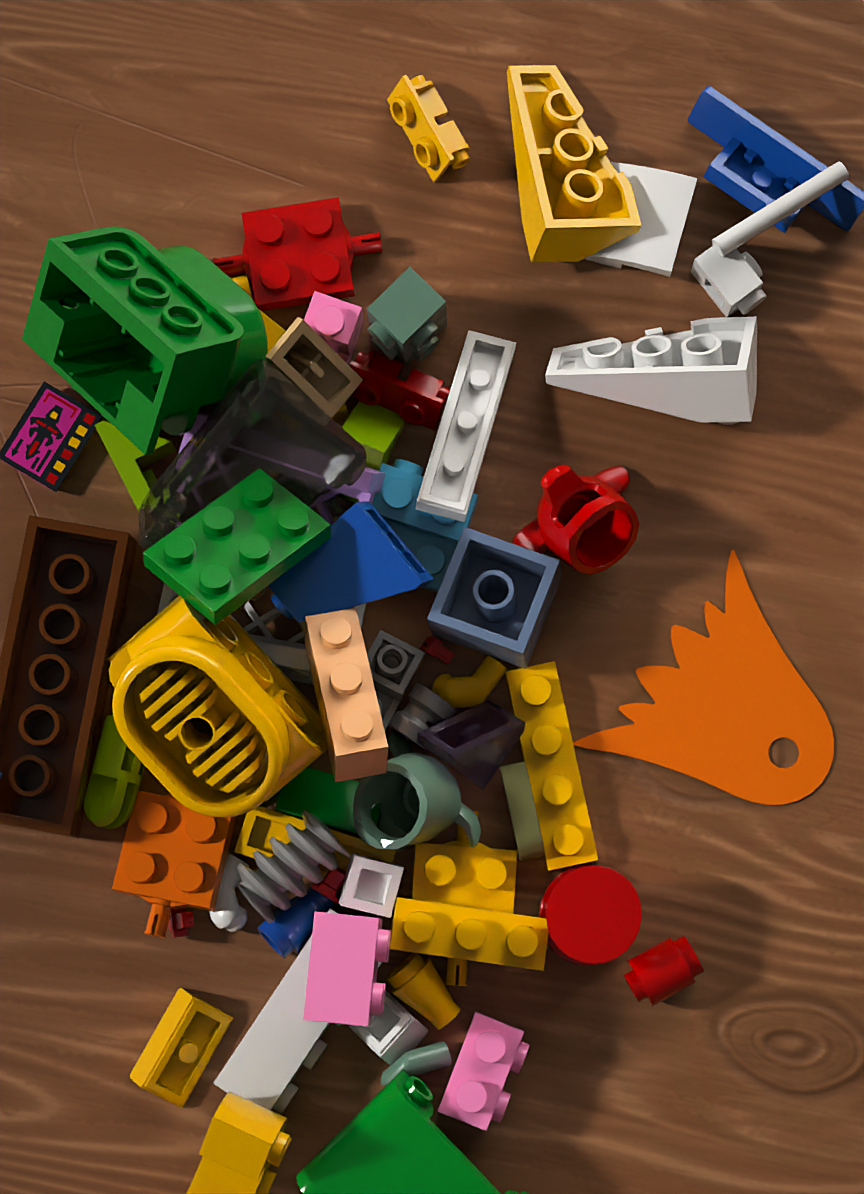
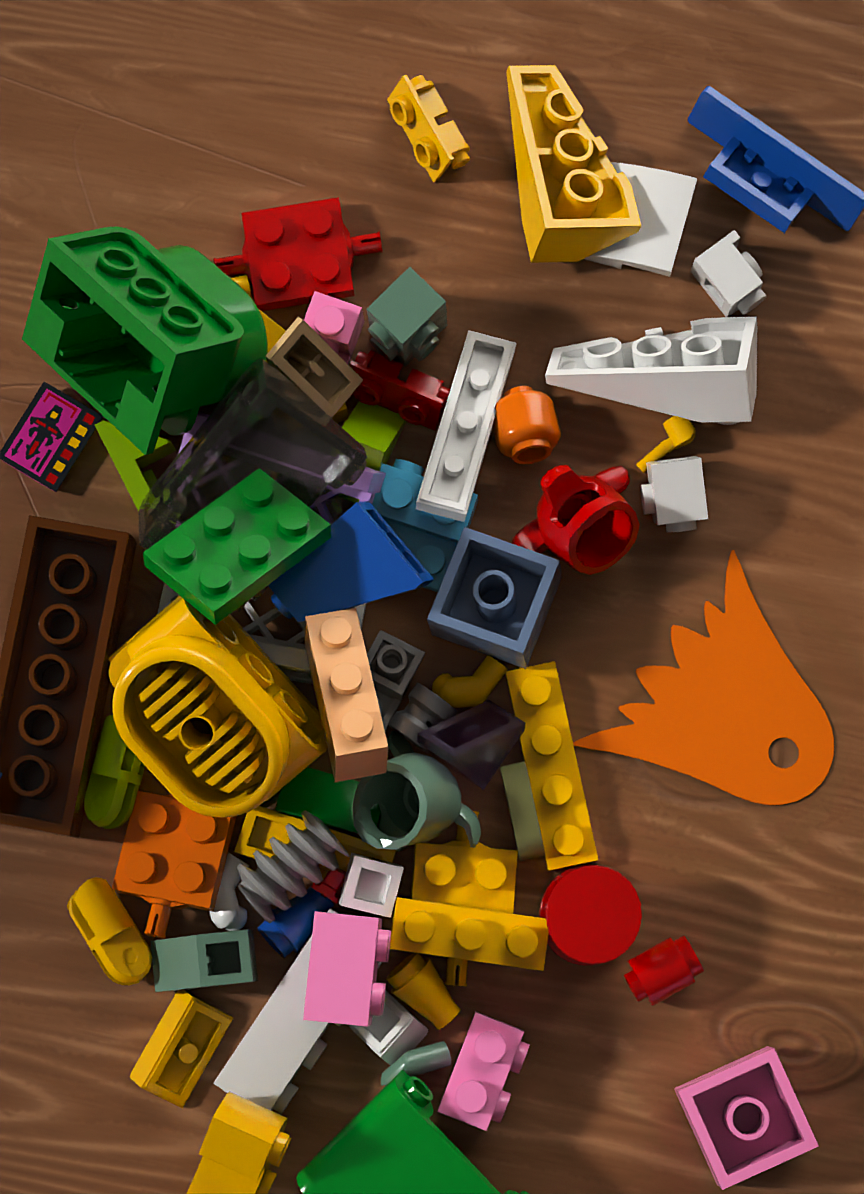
red piece [168,908,195,938] -> none
red piece [419,635,455,665] -> none
white bar [712,161,849,257] -> none
none -> yellow arm [67,877,152,986]
none -> sand green slope [150,929,258,992]
none -> orange head [493,386,561,464]
none -> yellow hand [636,416,696,473]
none -> white brick [640,456,708,532]
none -> bright pink brick [674,1046,819,1190]

